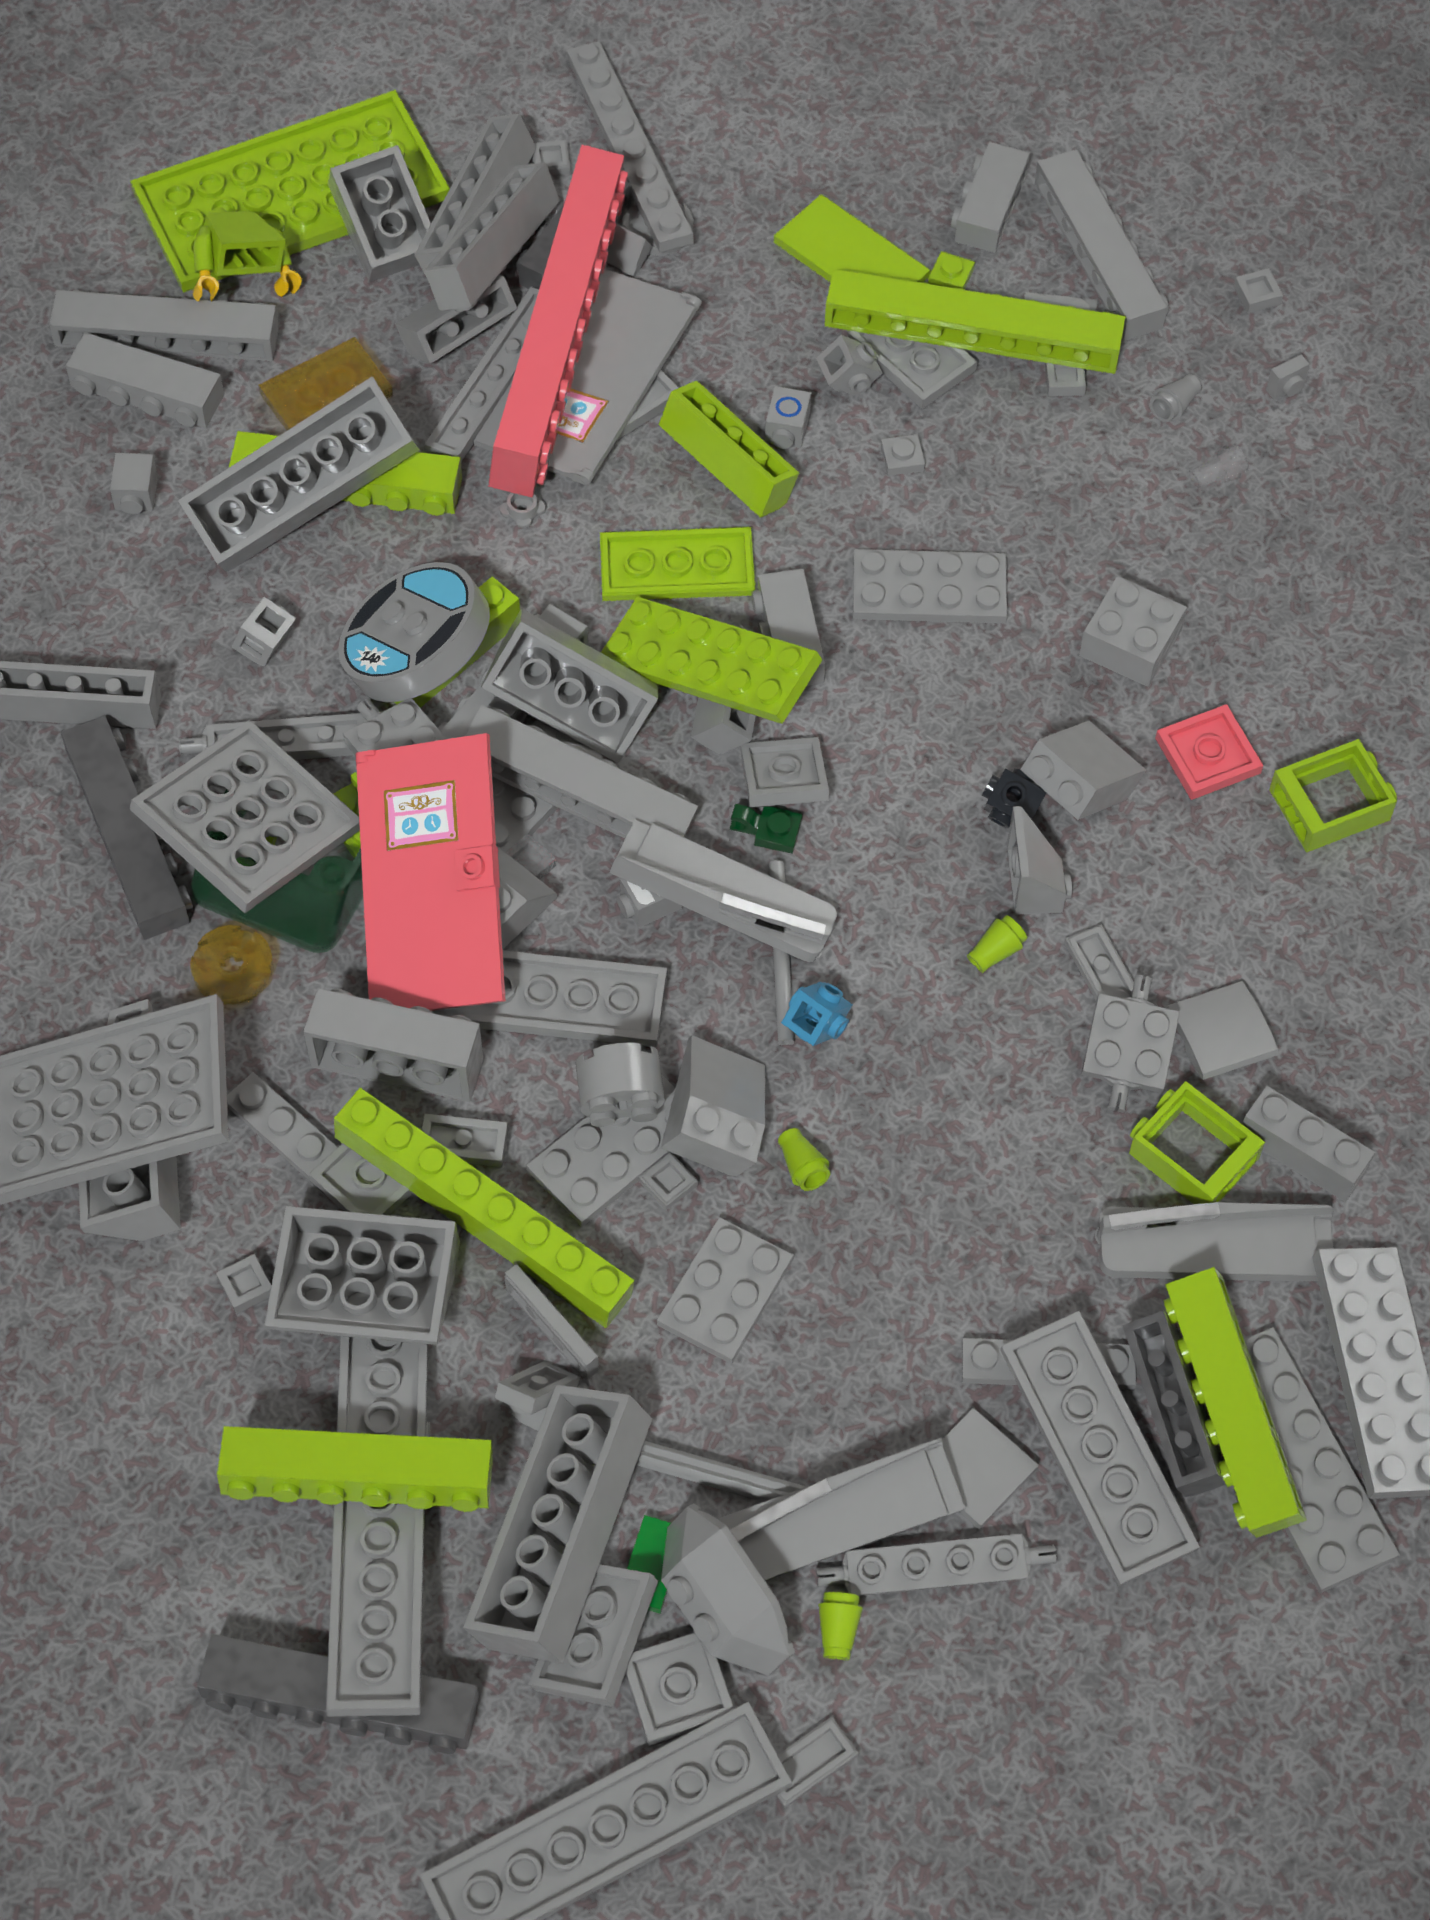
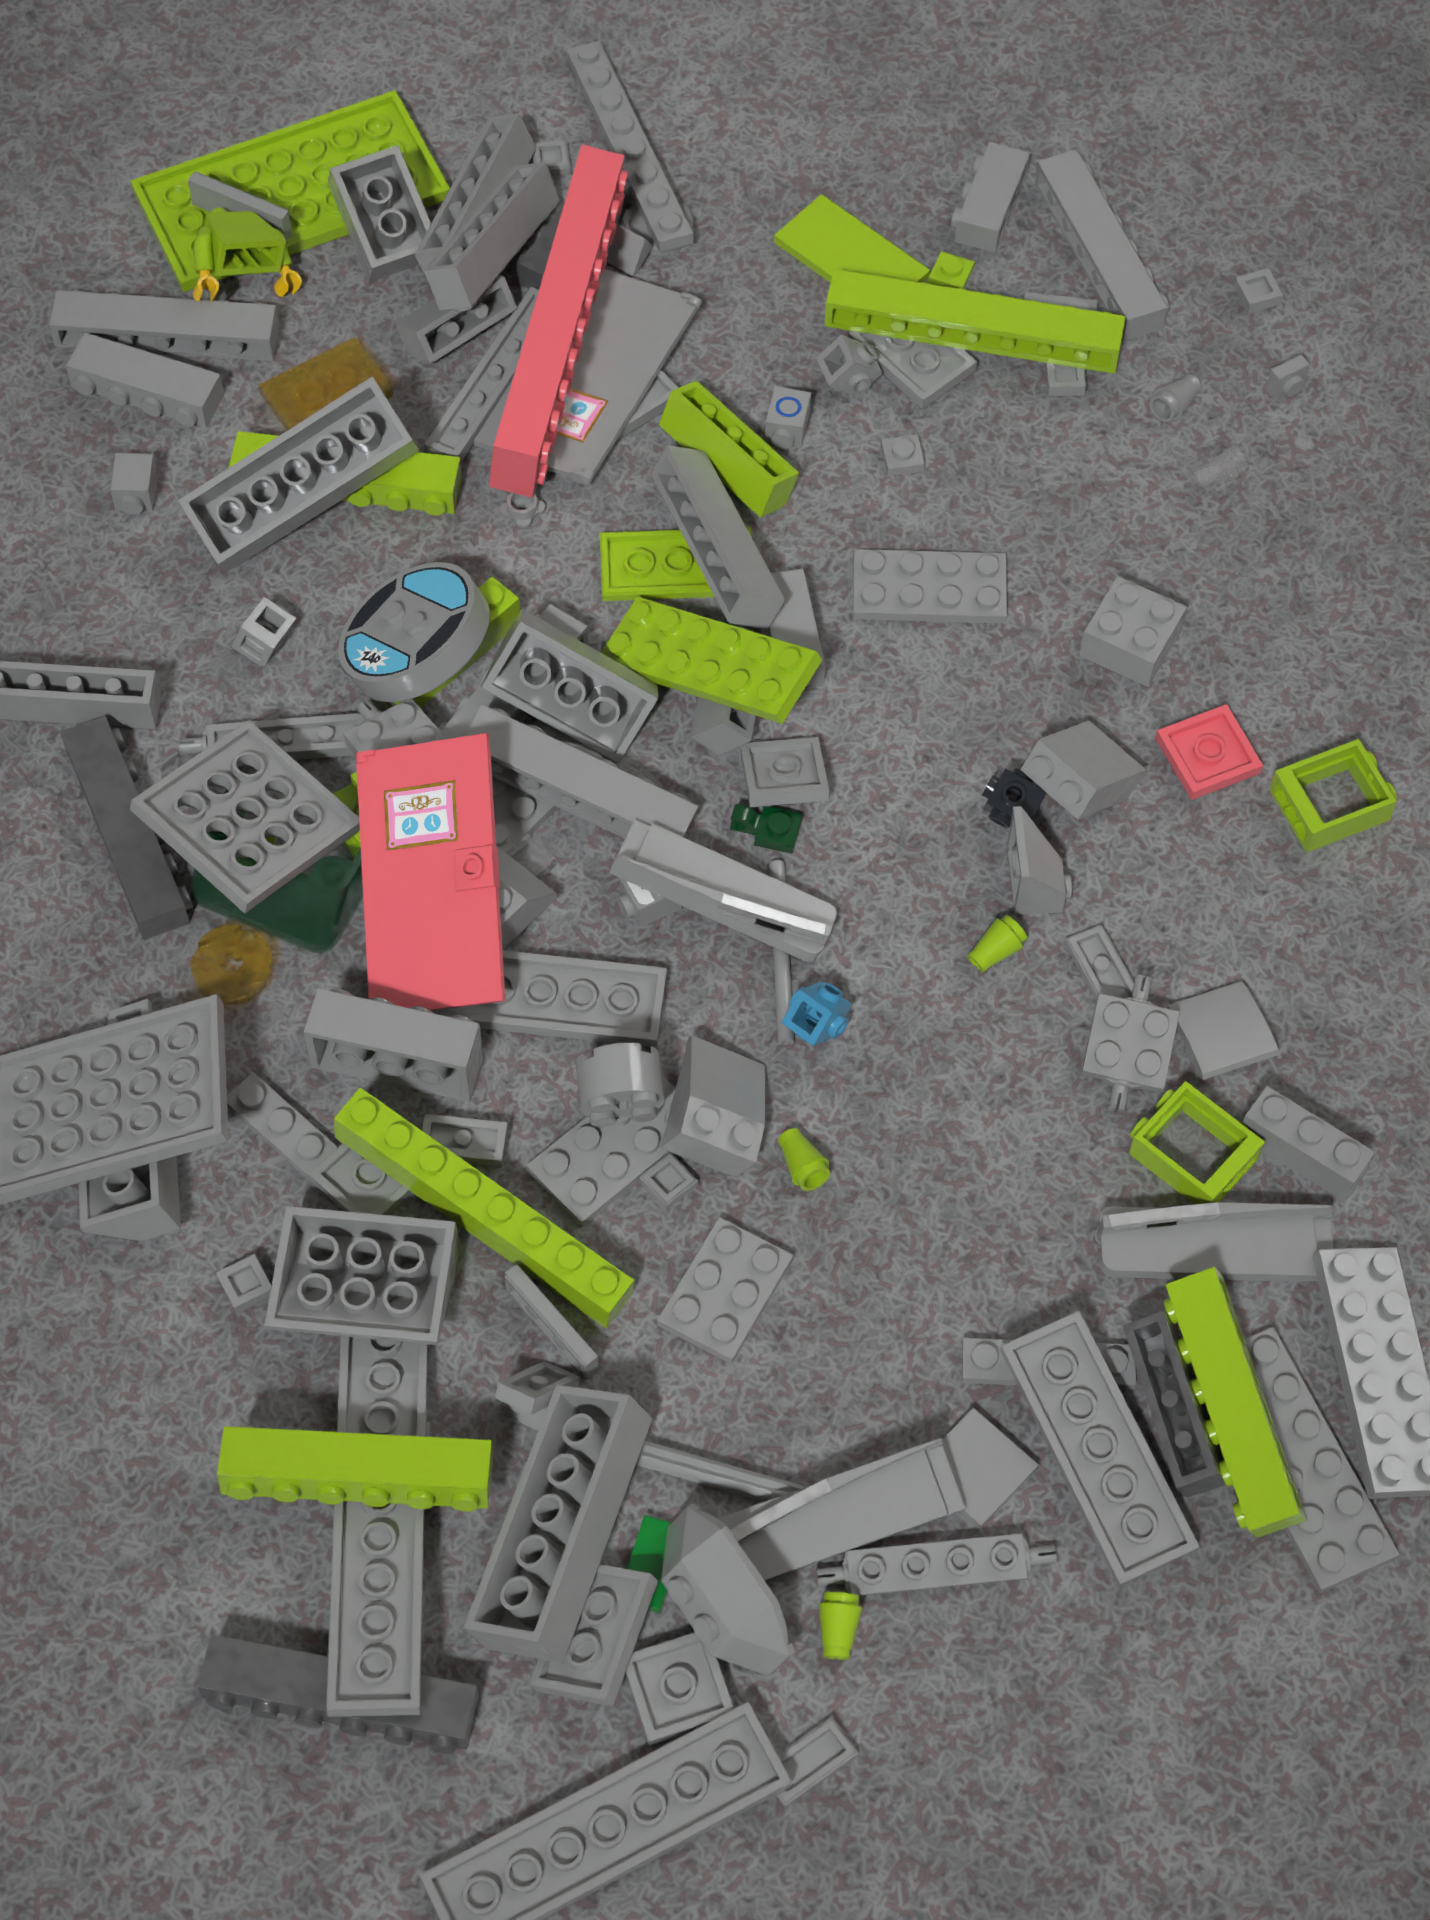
none -> light grey tile [188,171,292,242]
none -> light grey brick [651,445,785,629]

